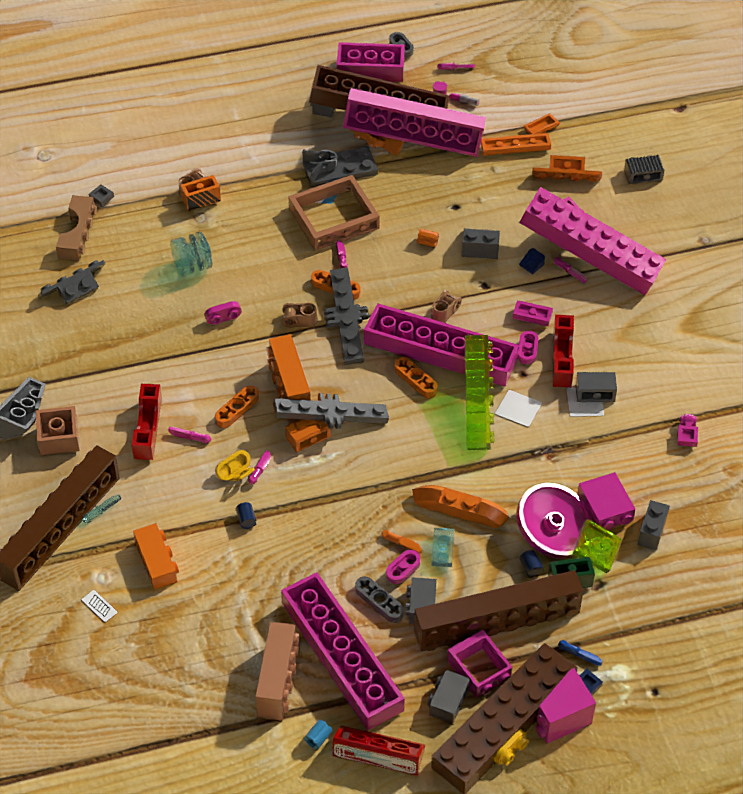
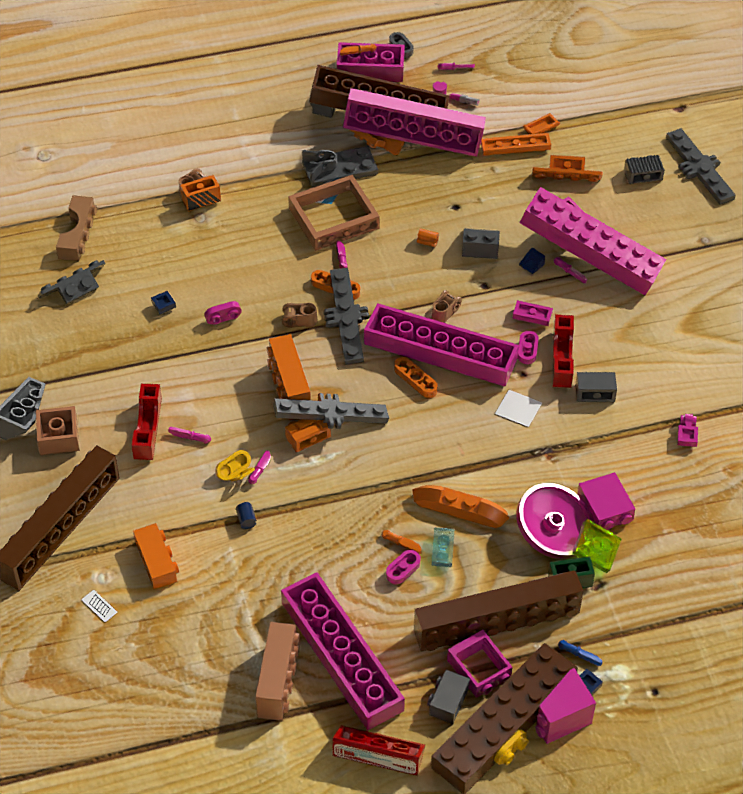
clear light blue piece [82,495,121,523] -> none
dark grey plate [89,184,114,207] -> none
clear light blue wheel [170,231,212,276] -> none
orange beam [215,386,259,428] -> none
dark azure piece [304,720,332,749] -> none
dark grey beam [355,576,404,623] -> none
dark grey brick [405,577,437,624] -> none
clear neon green brick [465,335,495,450] -> none
dark blue piece [519,550,544,577] -> none
white sticker [566,387,604,417] -> none
dark grey brick [637,500,670,551] -> none
none -> dark blue plate [151,291,176,314]
none -> orange piece [340,44,377,55]
none -> dark grey hinge [666,128,736,205]

